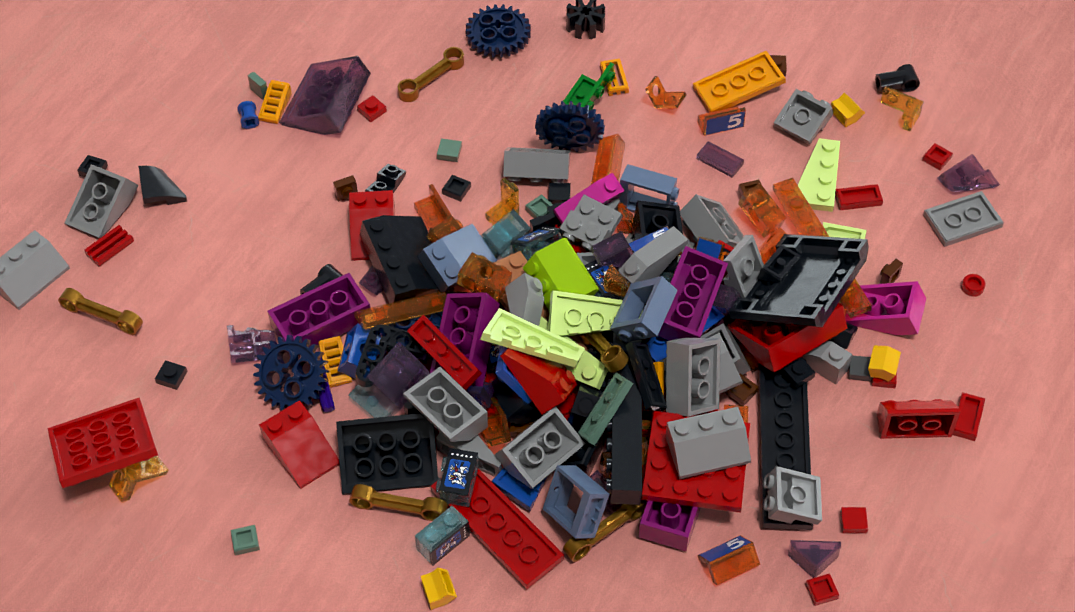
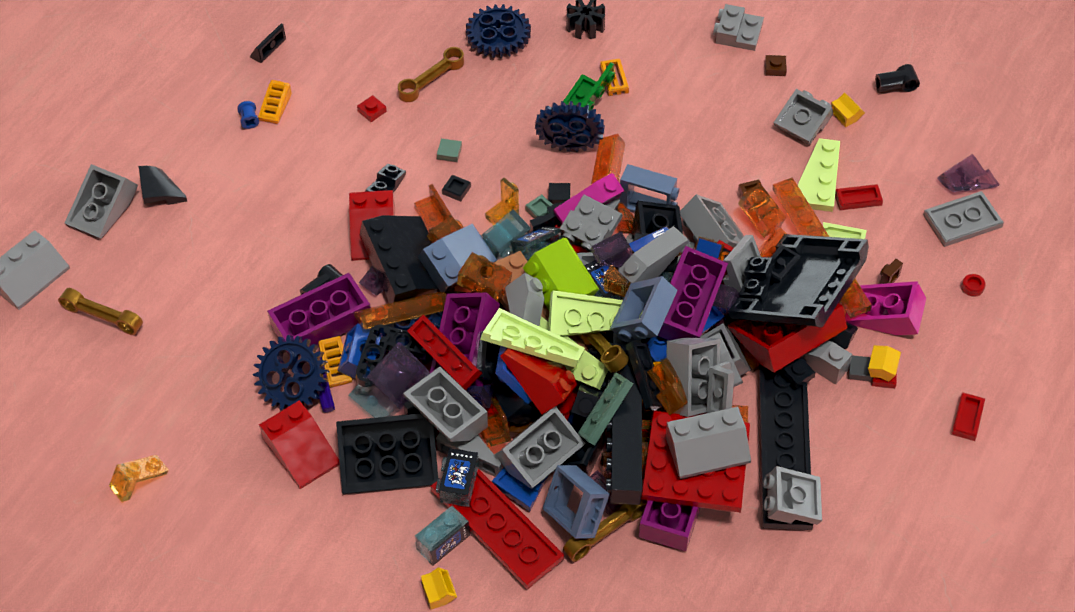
red plate [47,397,158,489] -> none
black plate [77,155,108,177] -> none
red tile [84,225,134,266] -> none
black plate [155,360,188,390] -> none
clear purple slope [227,325,276,363] -> none
sand green tile [231,525,260,556] -> none
tile [247,72,267,100] -> none
clear purple slope [279,56,371,135] -> none
reddish brown plate [333,175,358,202] -> none
pearl gold piece [349,484,448,522] -> none
light grey slope [503,147,571,183] -> none
clear orange bracket [645,76,687,109] -> none
light orange tile [693,51,786,116] -> none
clear purple tile [696,141,744,178] -> none
panel [697,106,746,136] -> none
clear orange panel [698,535,761,585] -> none
reddish brown plate [725,373,759,406] -> none
clear purple slope [788,540,841,578] -> none
red tile [806,573,840,606] -> none
red tile [840,507,868,533] -> none
red slope [877,399,960,439] -> none
clear yellow bracket [880,86,924,132] -> none
red tile [922,143,953,171] -> none
none -> black slope [250,23,286,63]
none -> black plate [476,331,500,382]
none -> clear orange slope [647,358,687,415]
none -> light grey panel [706,361,735,413]
none -> light grey plate [713,4,764,51]
none -> black slope [739,257,773,302]

